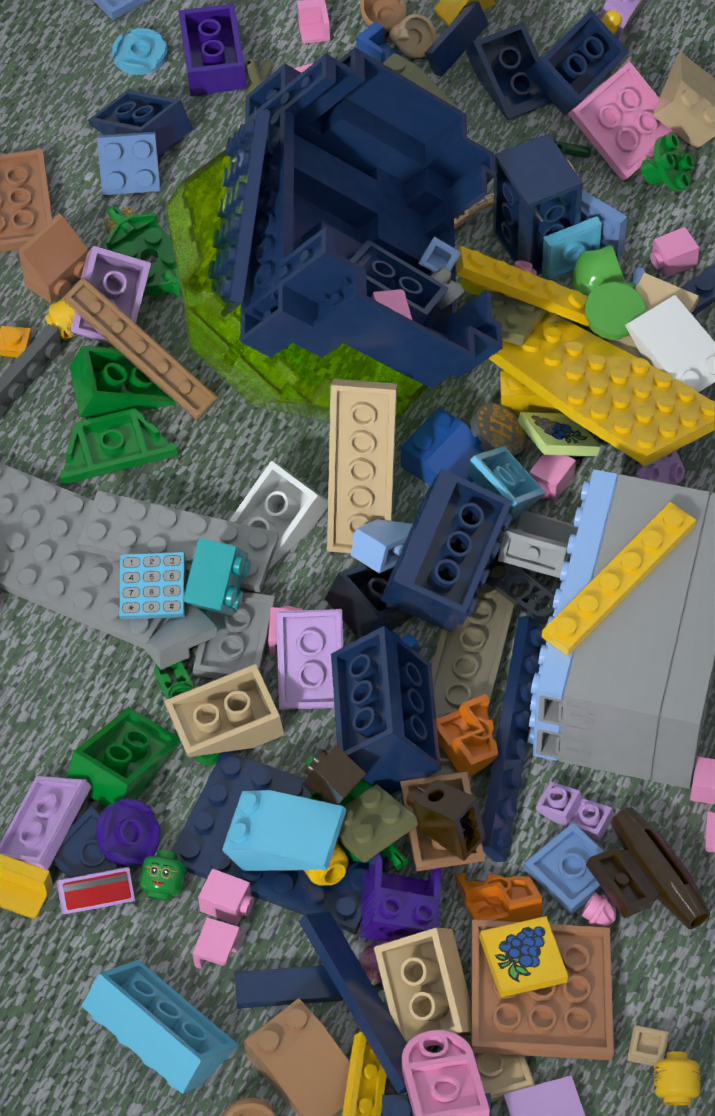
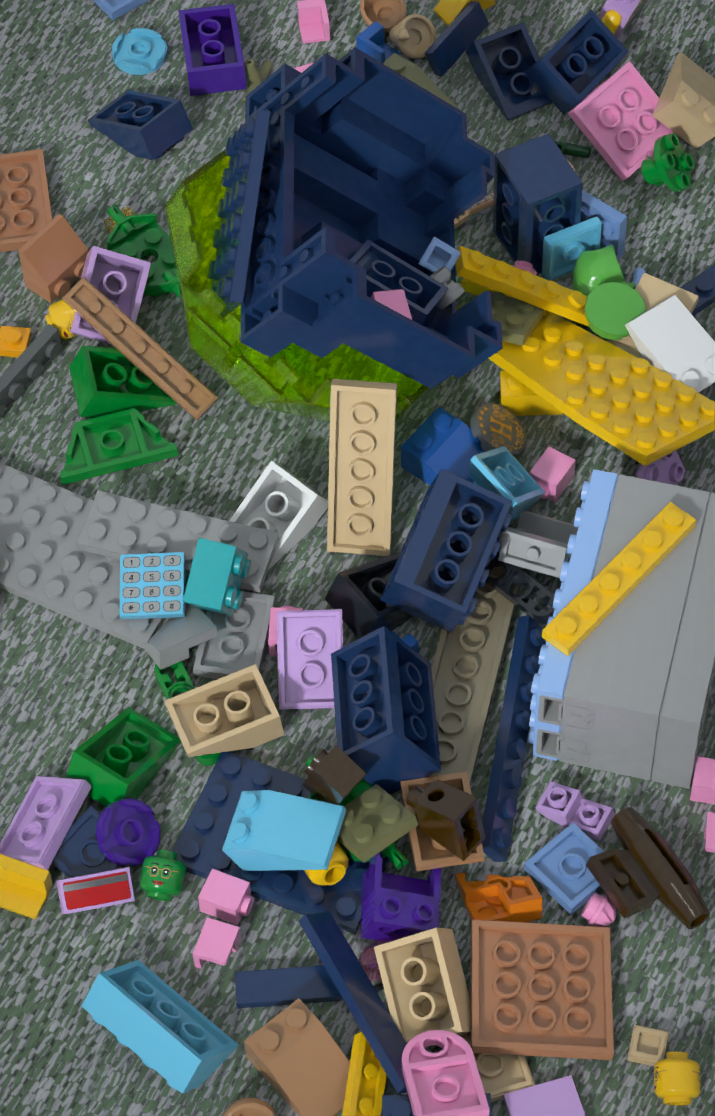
medium blue plate [97,132,160,195] -> none
light blue slope [350,519,412,573] -> none
orange slope [436,694,498,777] -> none
yellow tile [479,916,568,998] -> none
yellowish green tile [517,412,601,456] -> none
bright pink brick [650,227,700,278] -> none

